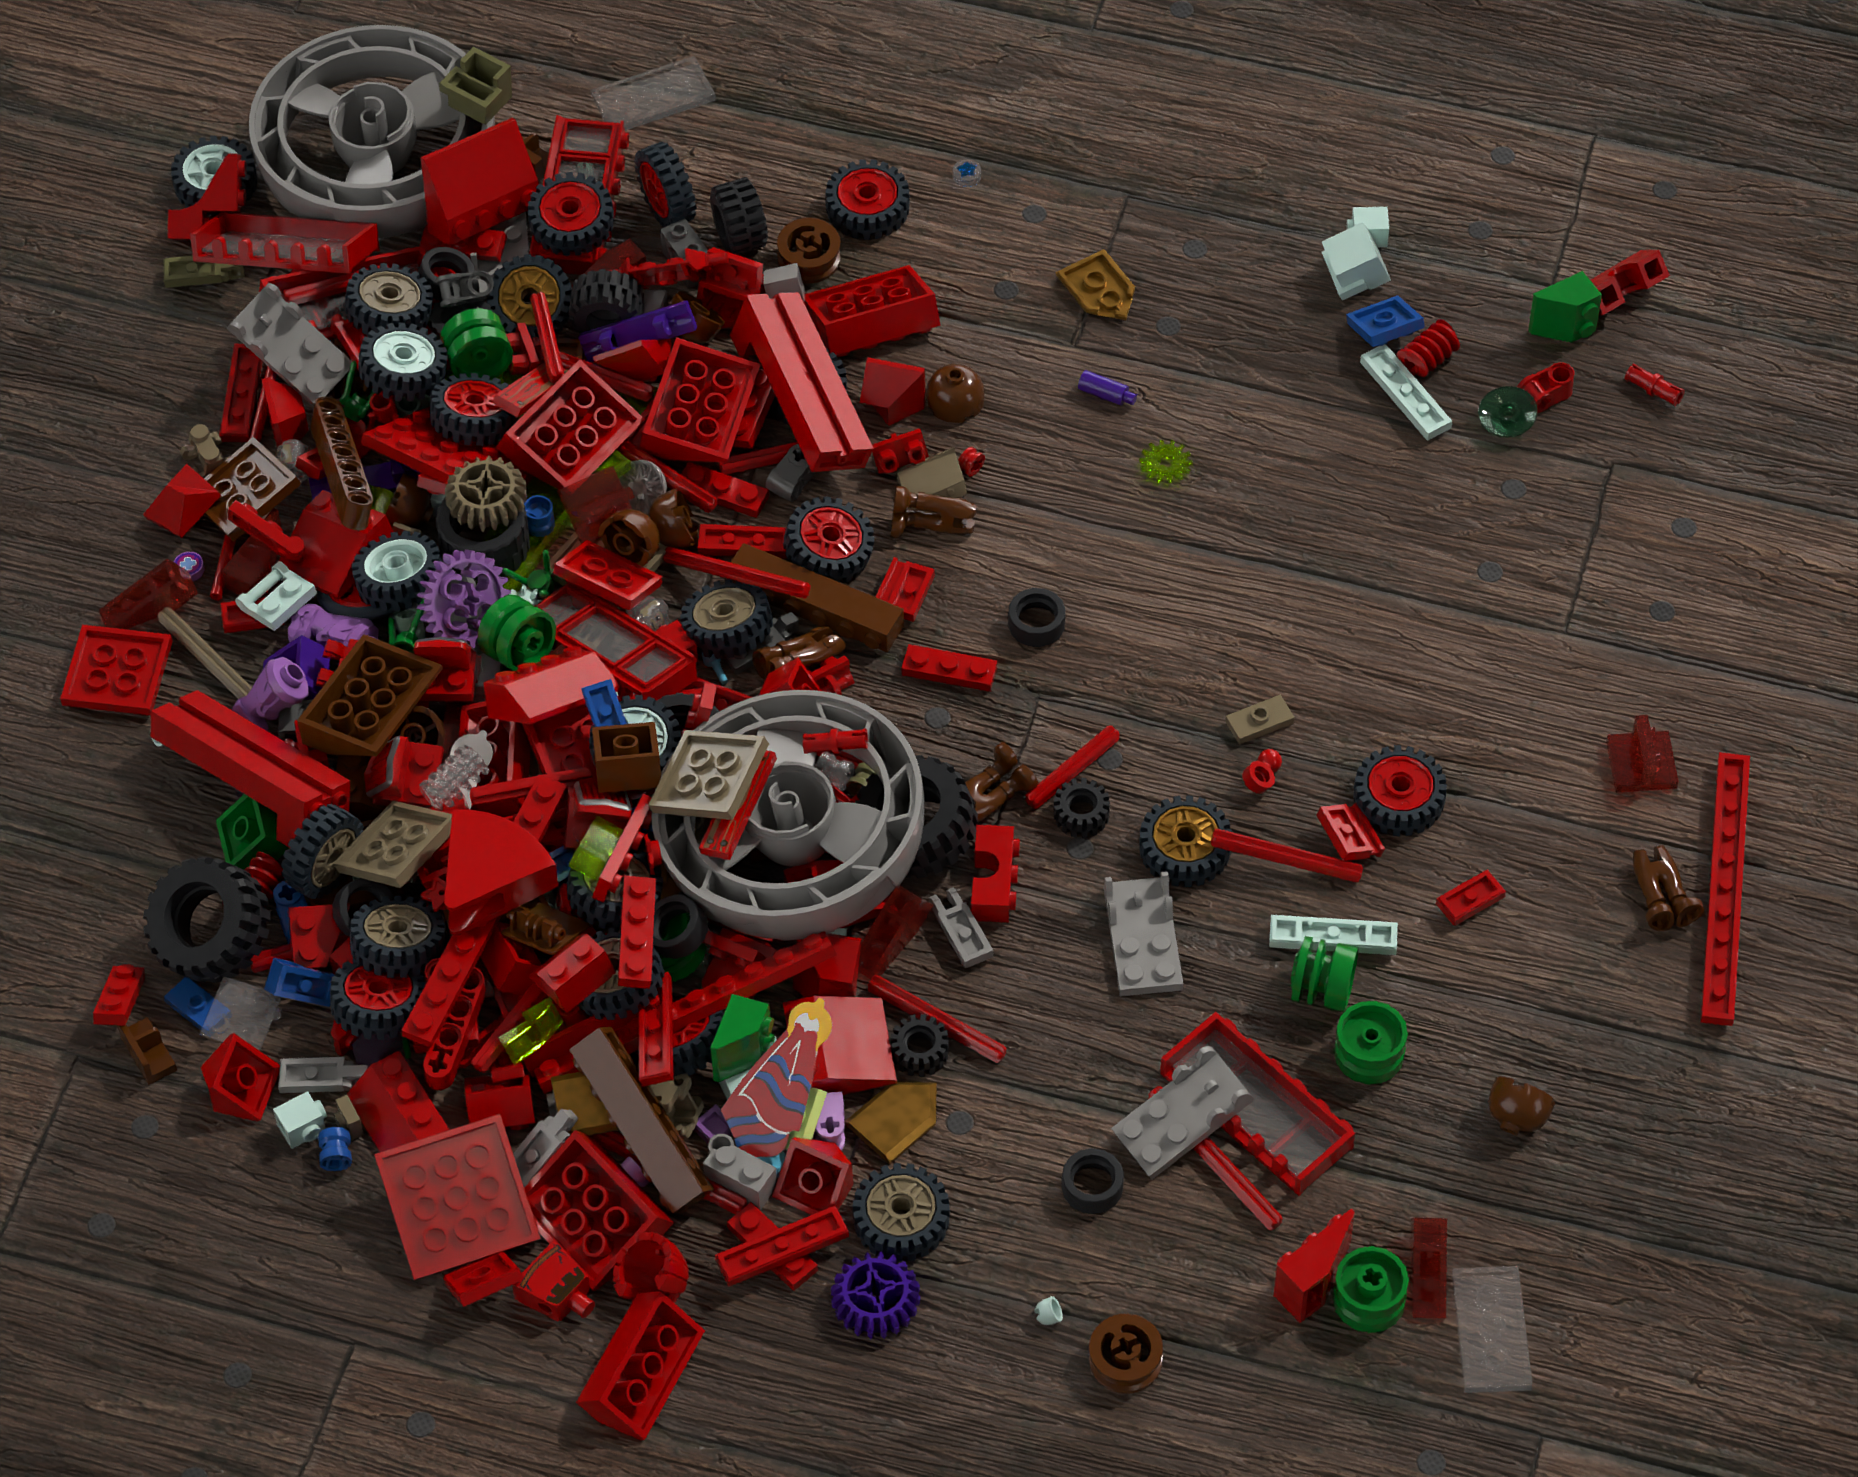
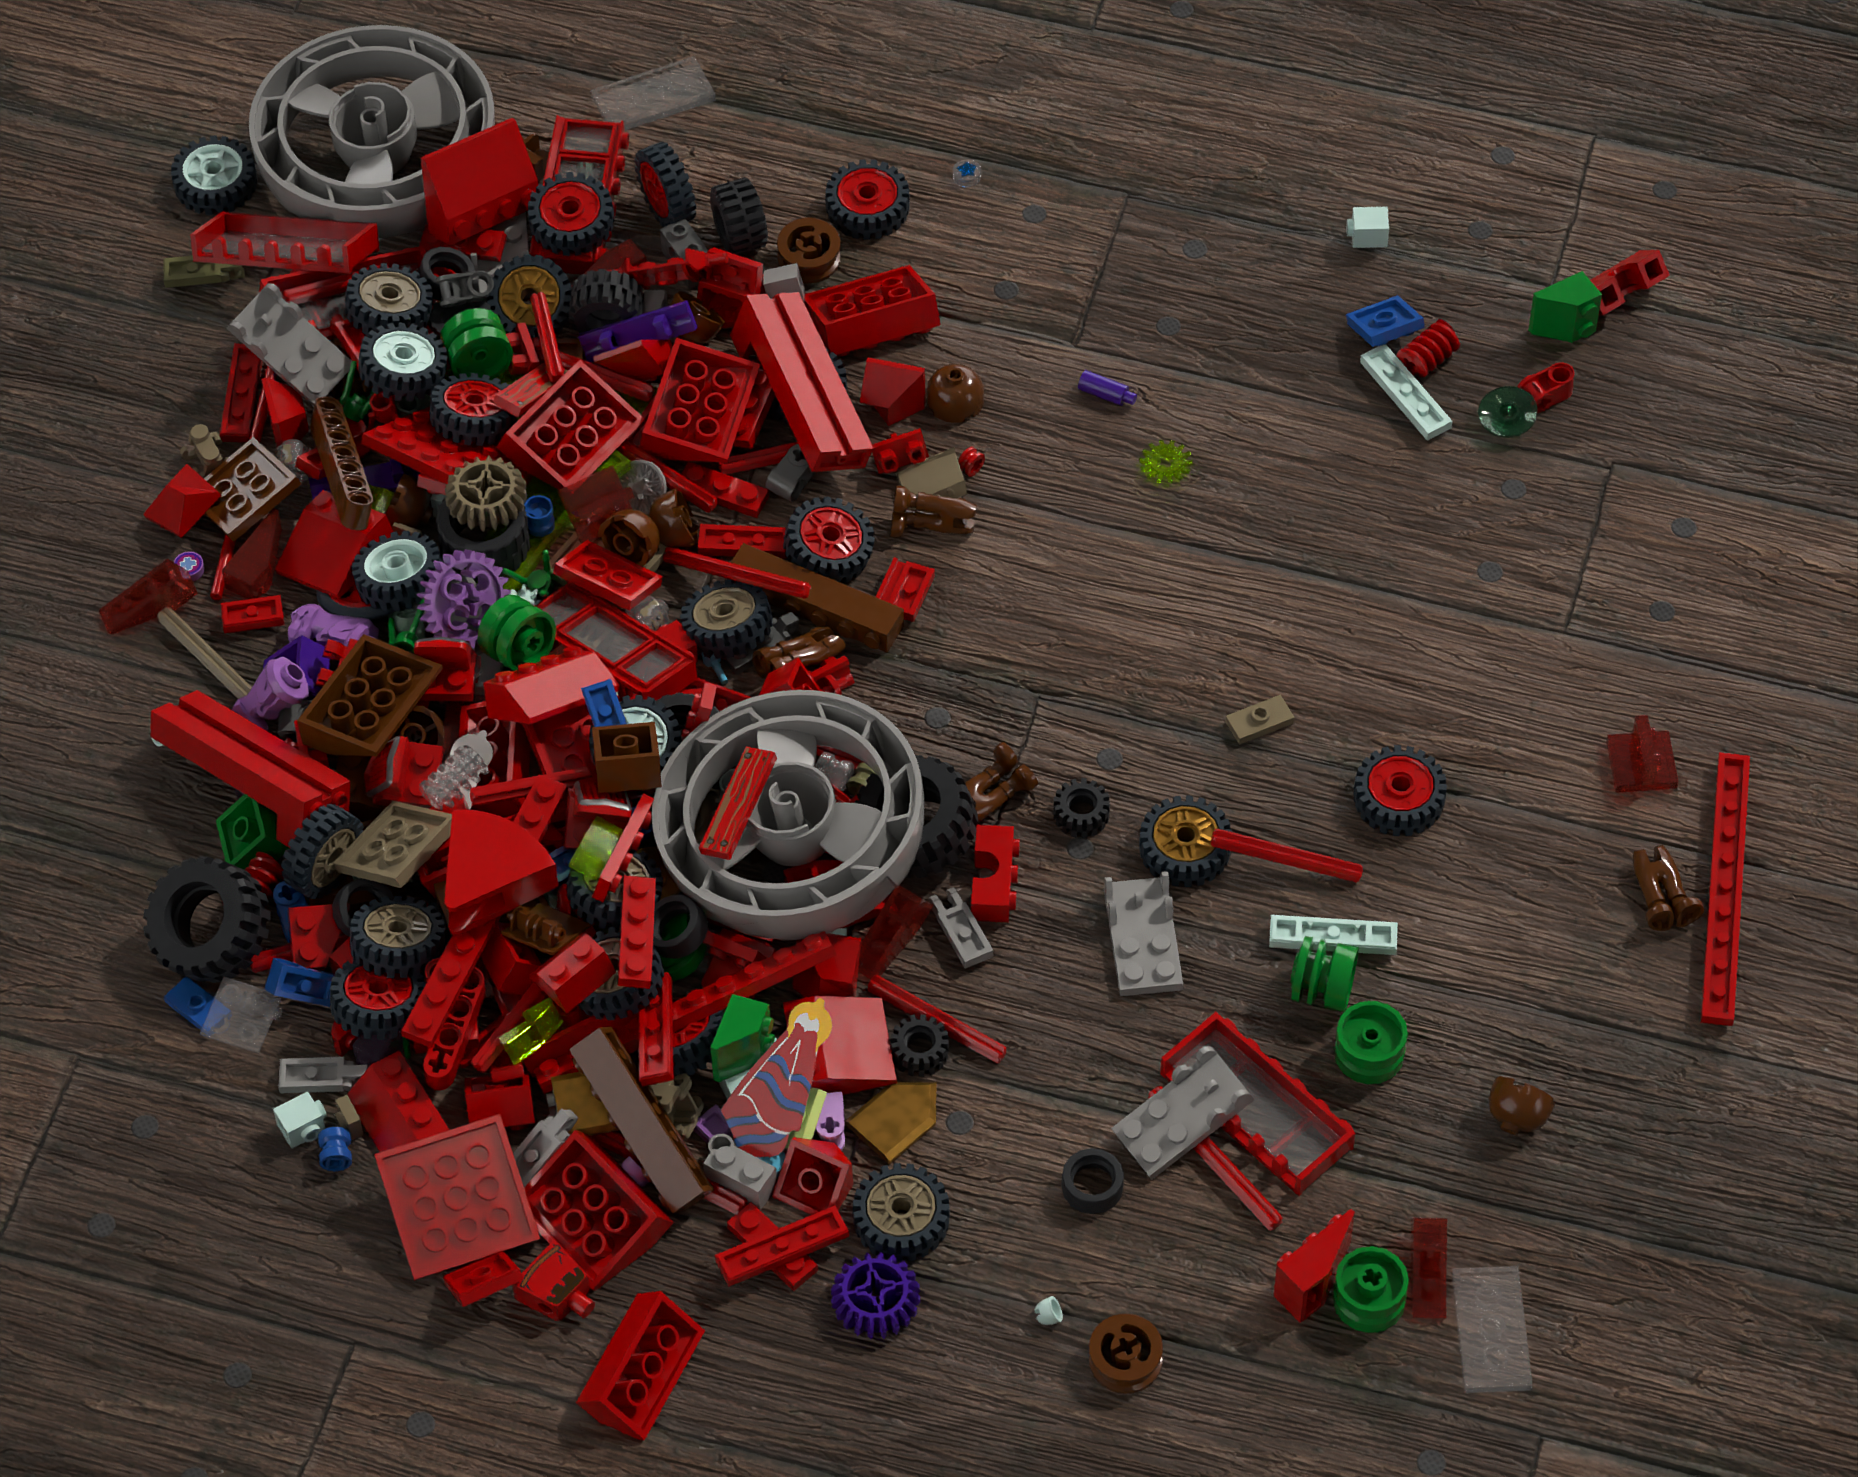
red plate [60,624,173,716] -> none
red plate [93,964,145,1026] -> none
reddish brown panel [117,1017,177,1085] -> none
red arch [168,153,247,240] -> none
red slope [200,1033,280,1122] -> none
red plate [228,500,304,564] -> none
light aqua plate [235,561,317,631] -> none
red plate [421,877,446,912] -> none
olive plate [439,47,512,125] -> none
red hair [613,1232,689,1303] -> none
red plate [644,834,662,875] -> none
dark tan plate [648,730,769,820] -> none
red pin [802,728,868,754] -> none
red plate [901,644,997,692] -> none
black tyre [1008,588,1066,647] -> none
red axle [1025,725,1120,809] -> none
pearl gold tile [1056,249,1135,320] -> none
red plate [1242,749,1282,794] -> none
red plate [1316,803,1385,861] -> none
light aqua plate [1322,222,1391,301] -> none
red plate [1436,869,1506,926] -> none
red pin [1625,363,1685,406] -> none

